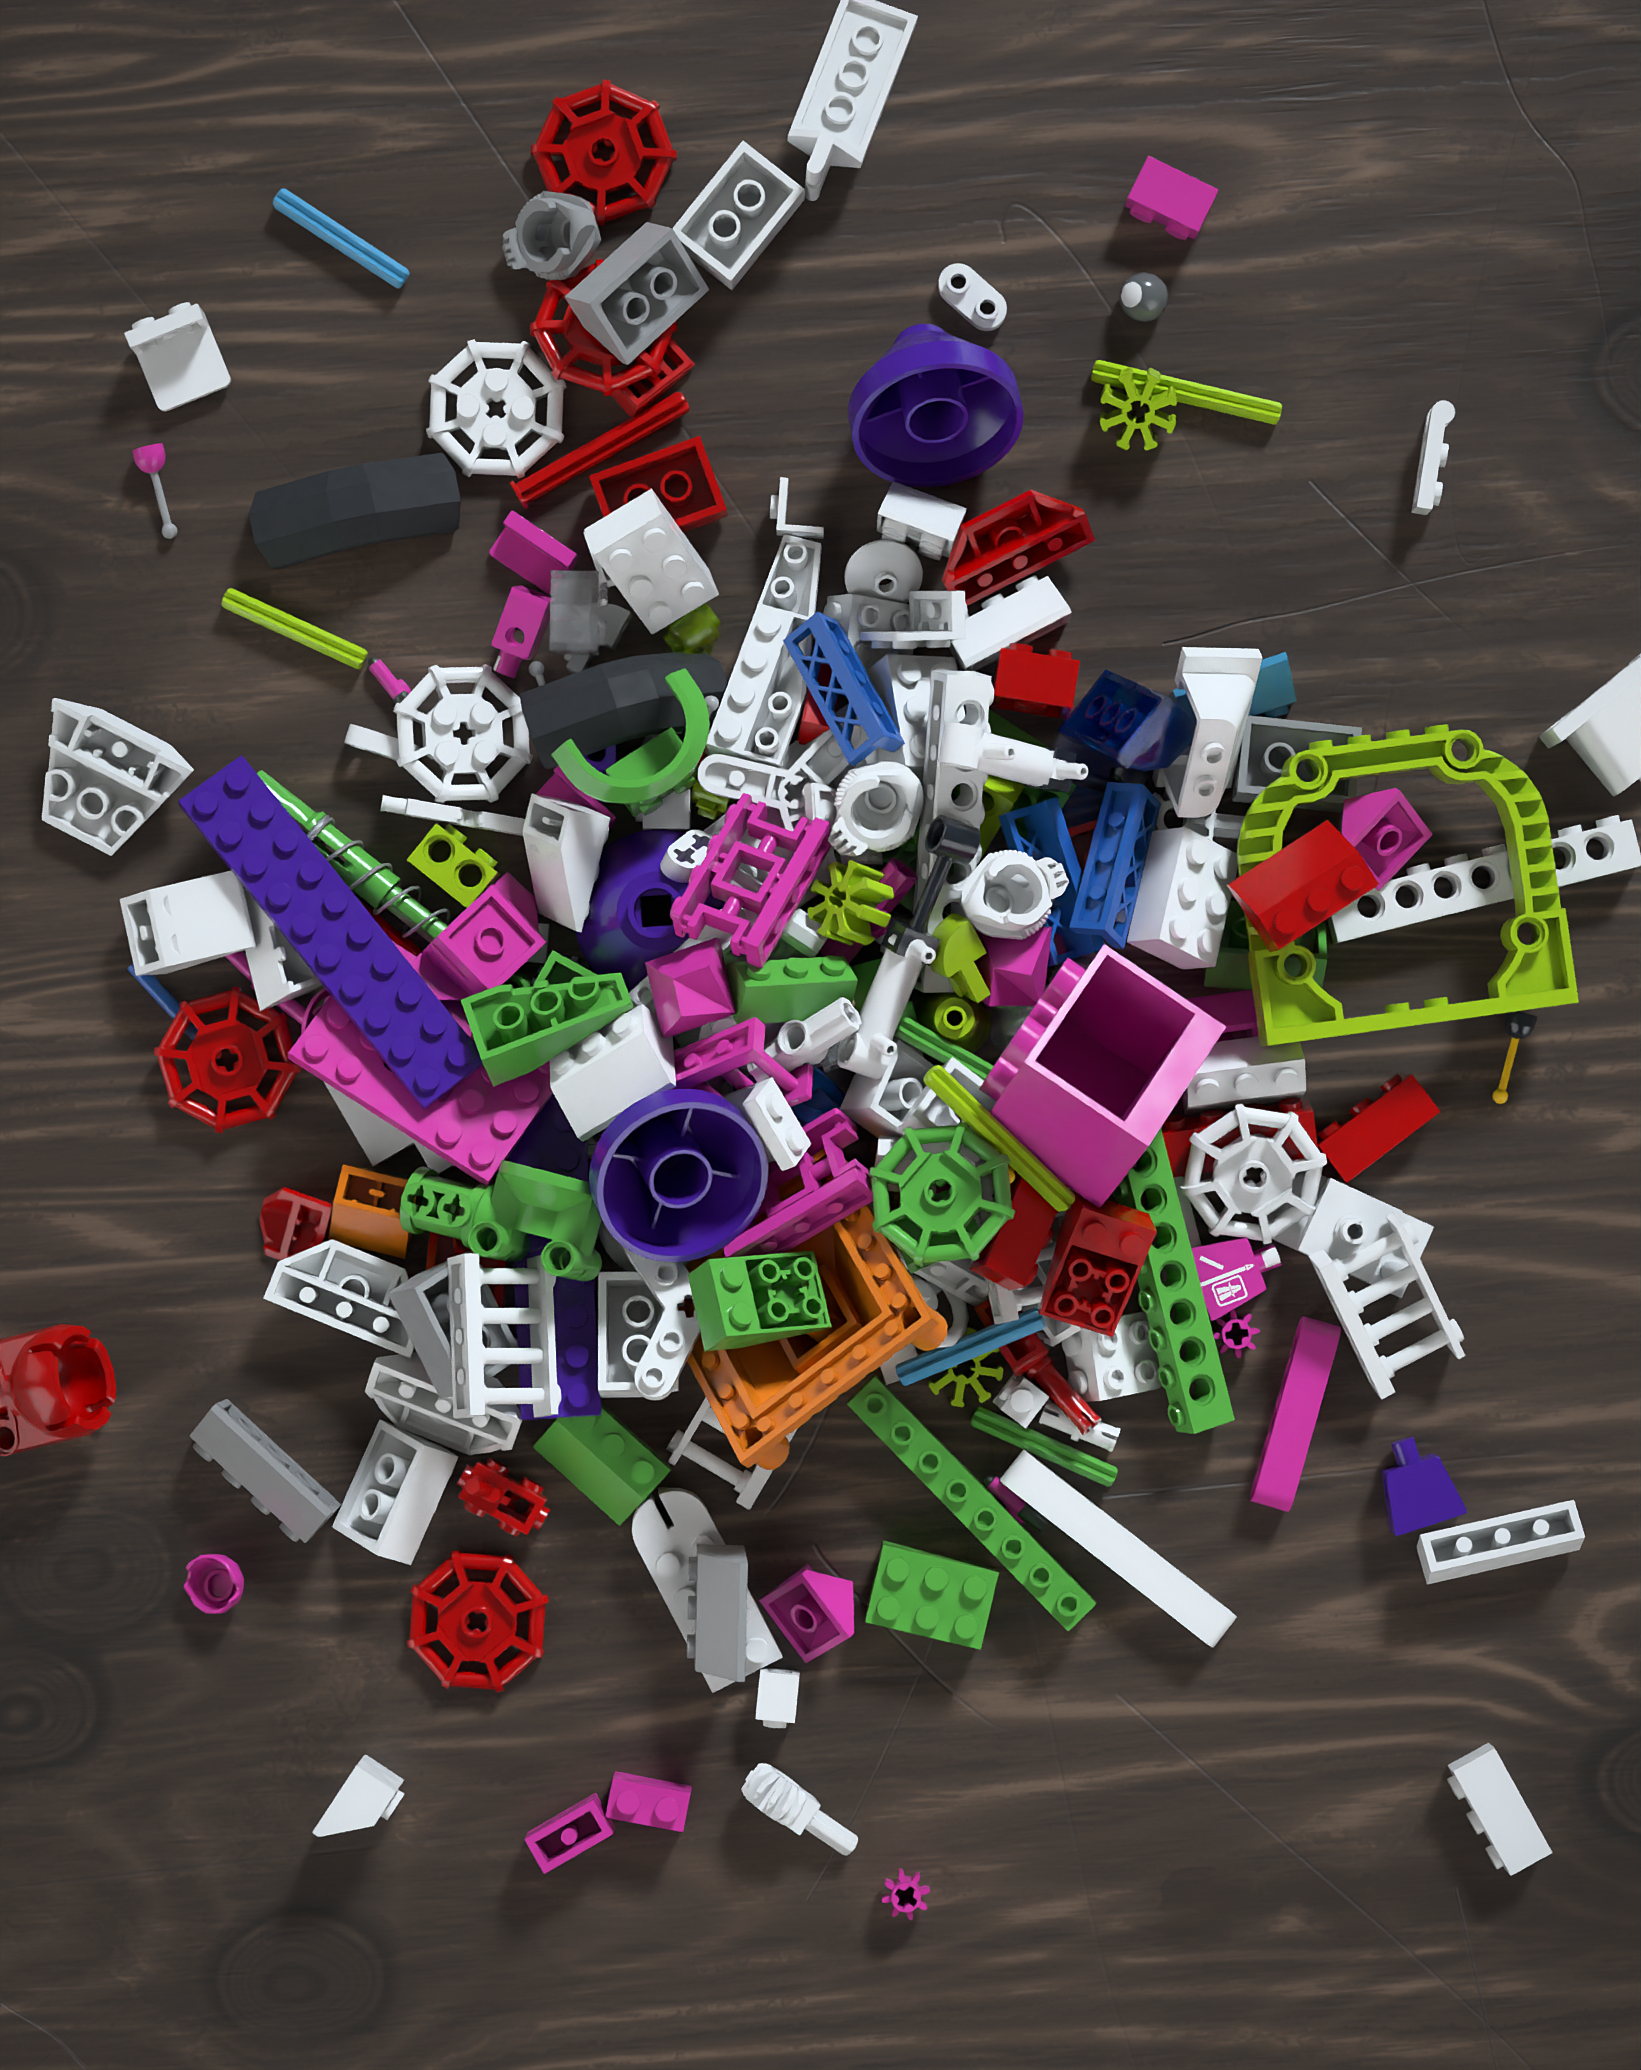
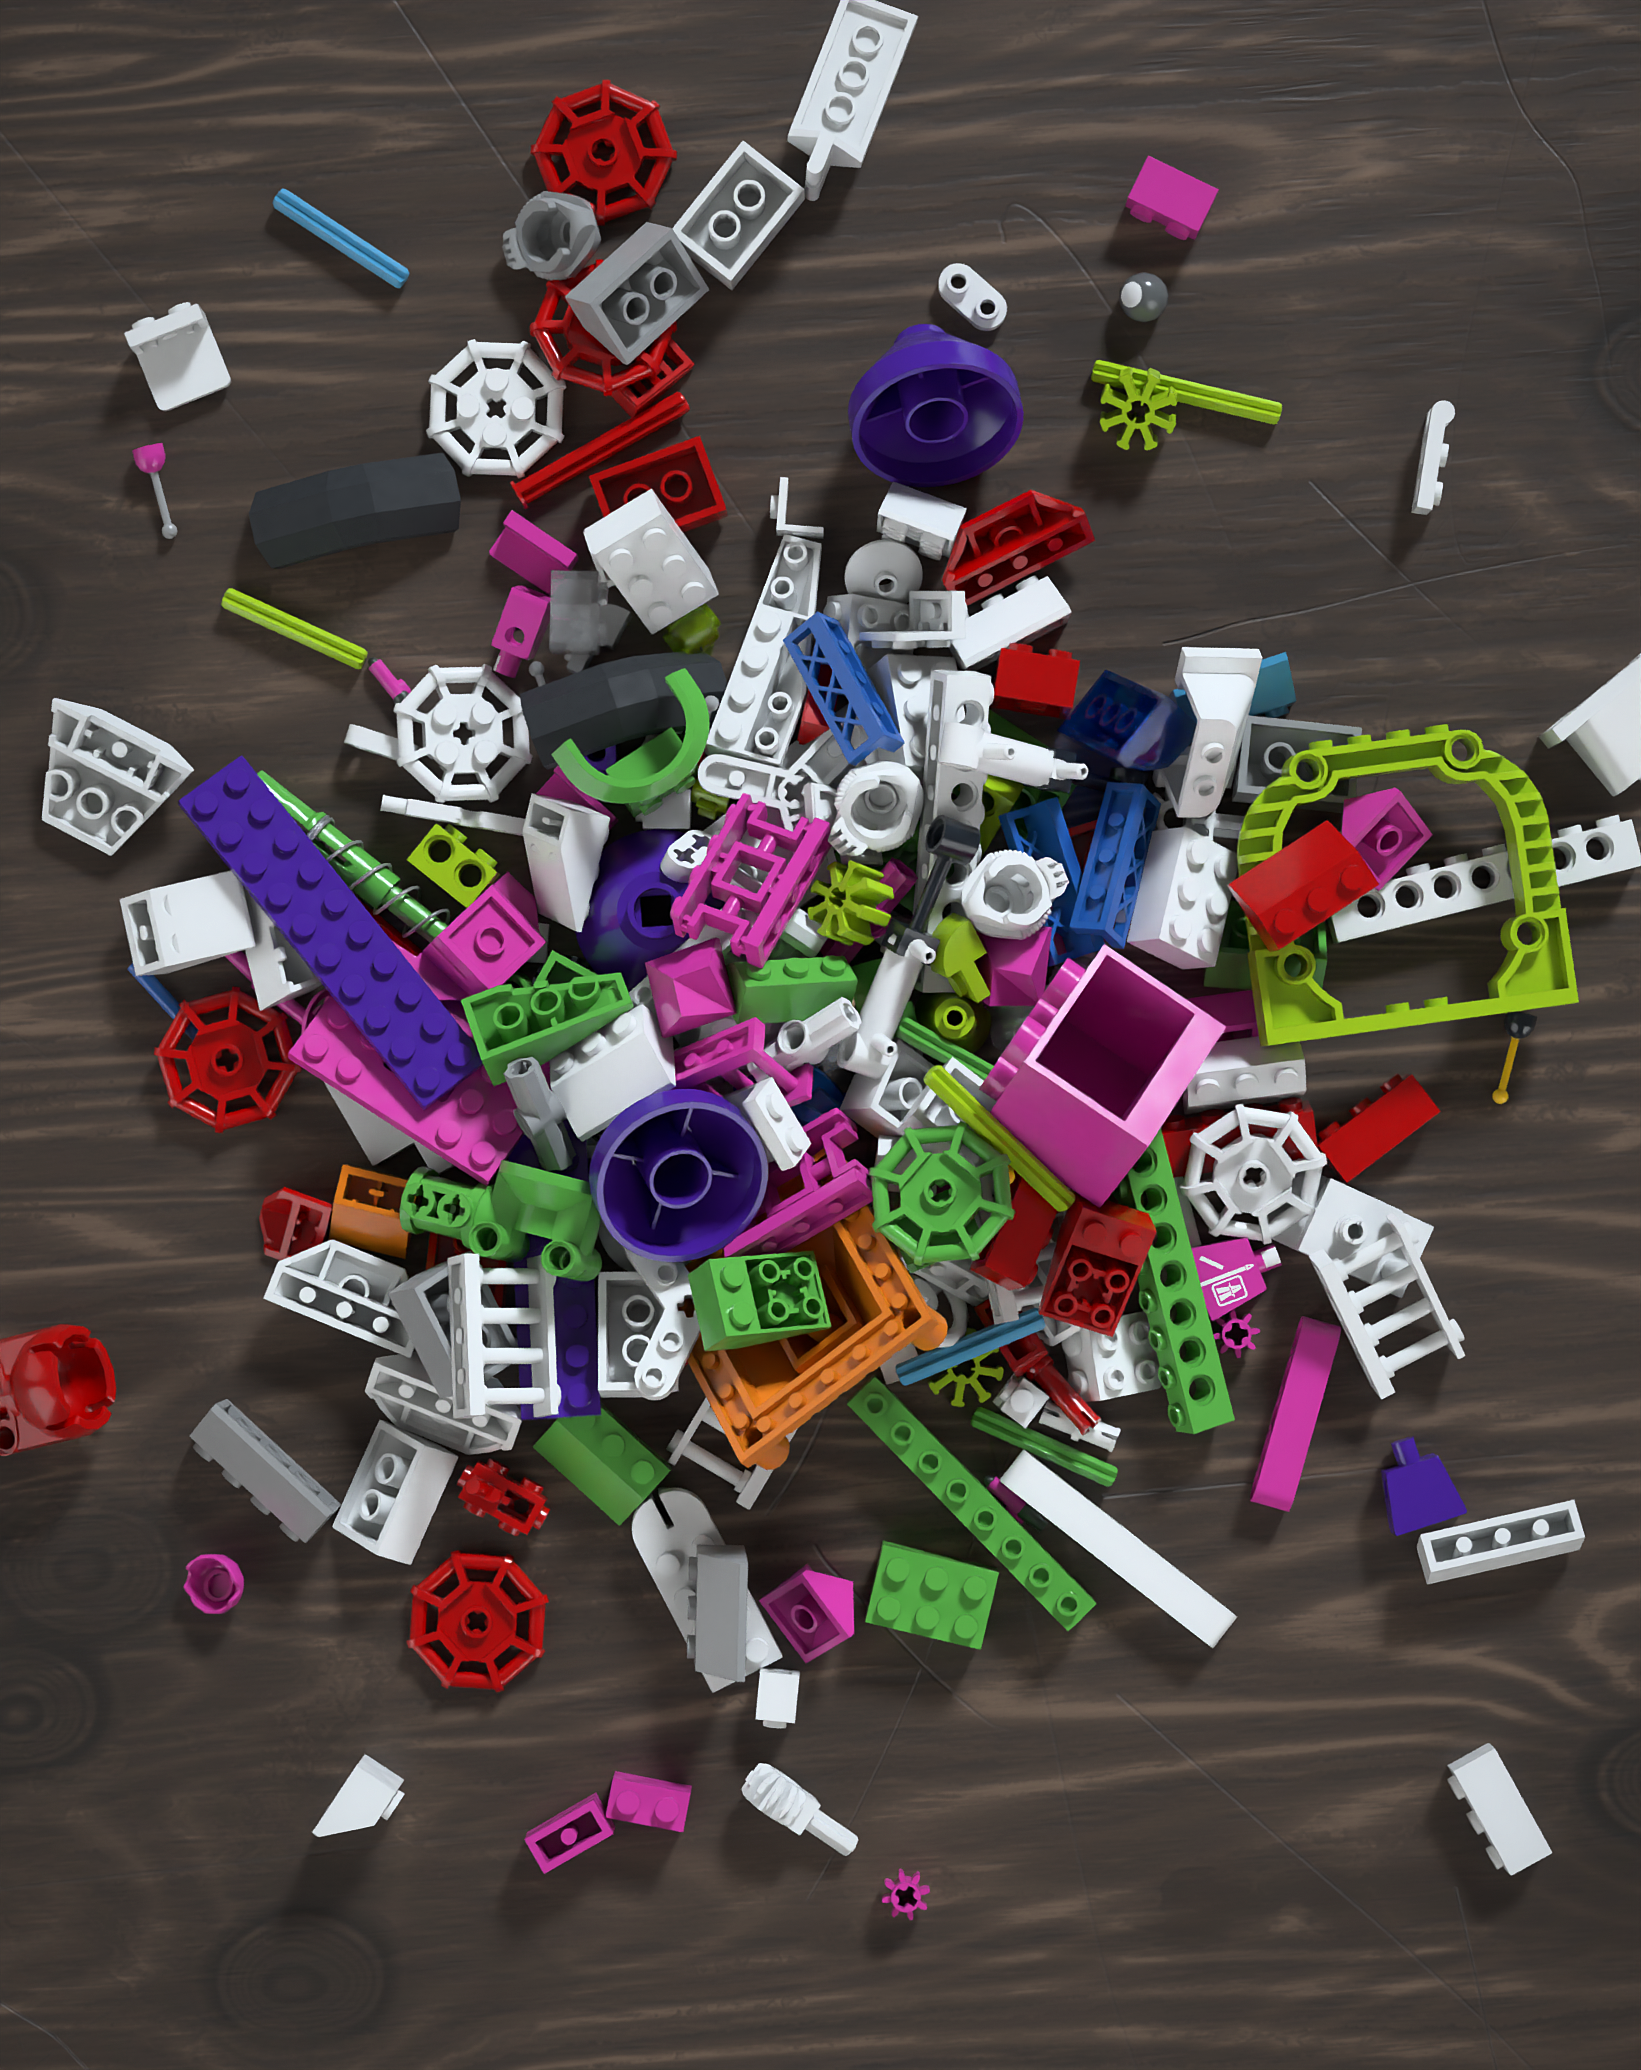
none -> light grey piece [503,1057,576,1172]

